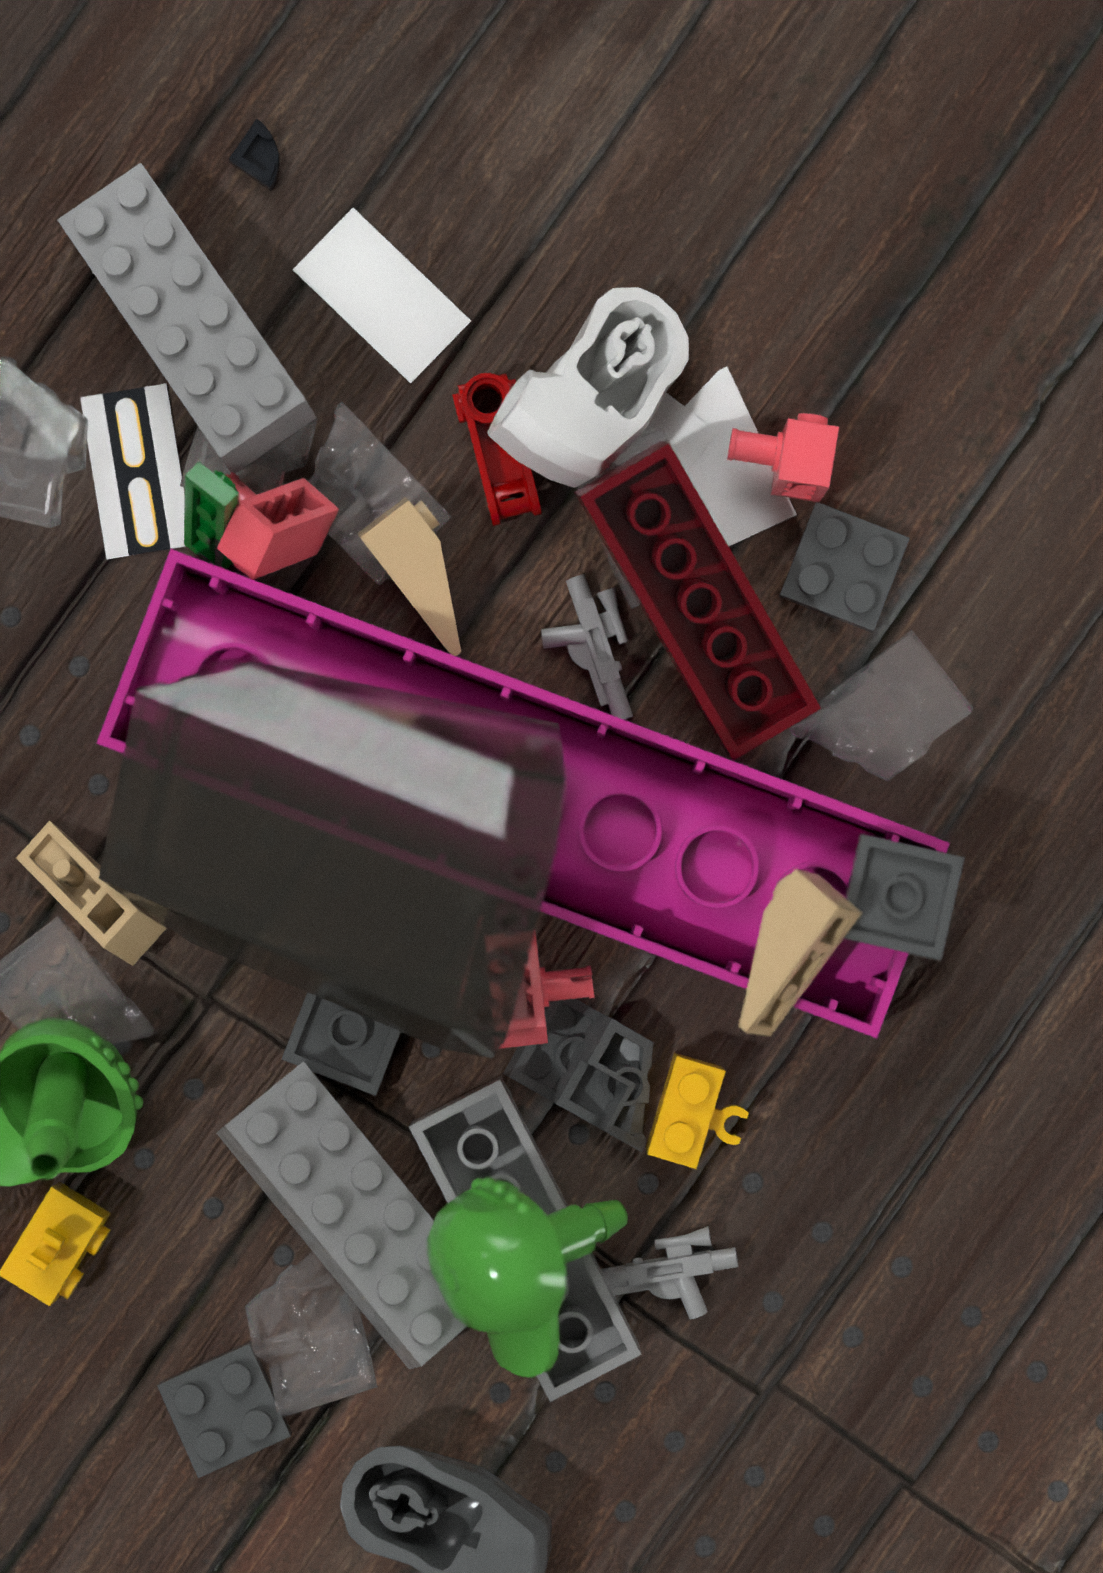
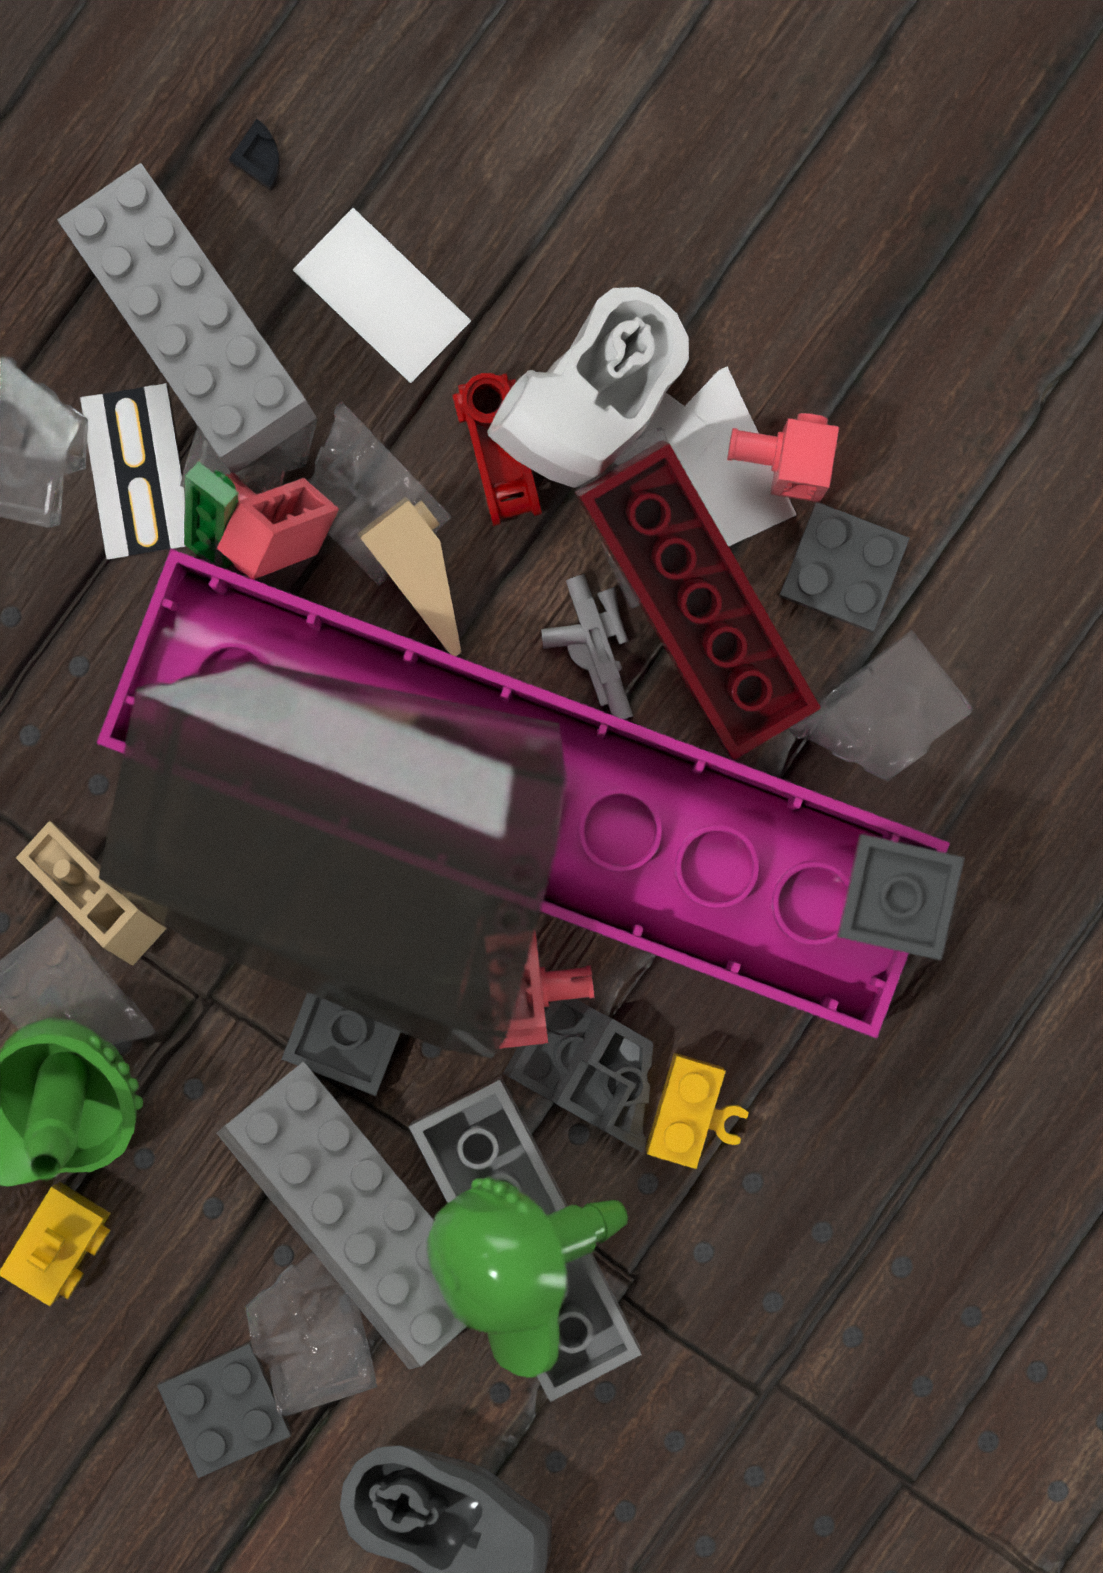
light grey piece [601,1226,739,1319] -> none
tan slope [739,869,862,1037] -> none

